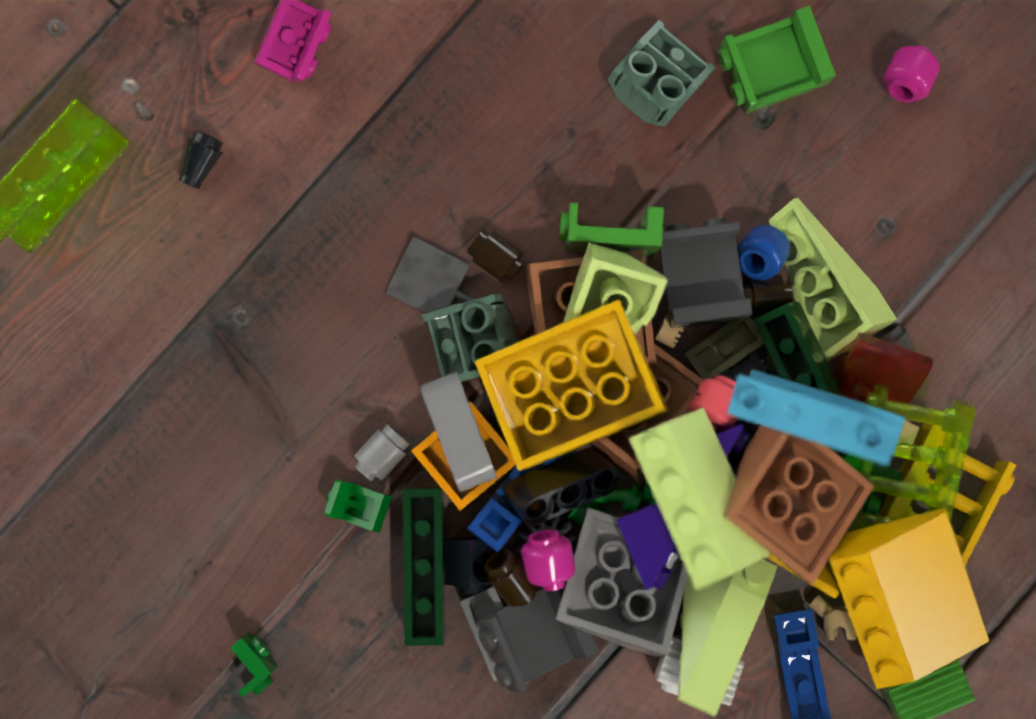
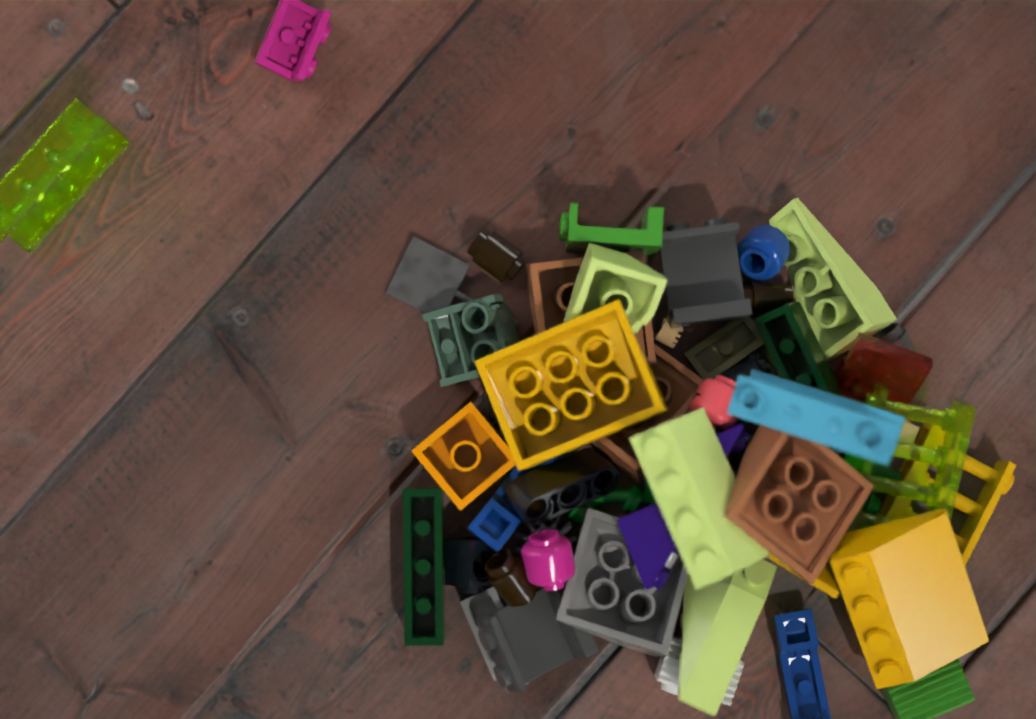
black cone [179,130,223,189] -> none
green bracket [230,632,278,698] -> none
green bracket [324,479,392,533] -> none
light grey brick [354,424,410,481] -> none
light grey beam [420,372,497,492] -> none
sand green slope [608,20,716,127] -> none
bright green panel [717,6,836,114] -> none
tan piece [809,595,858,640] -> none
dark pink head [883,45,940,103] -> none

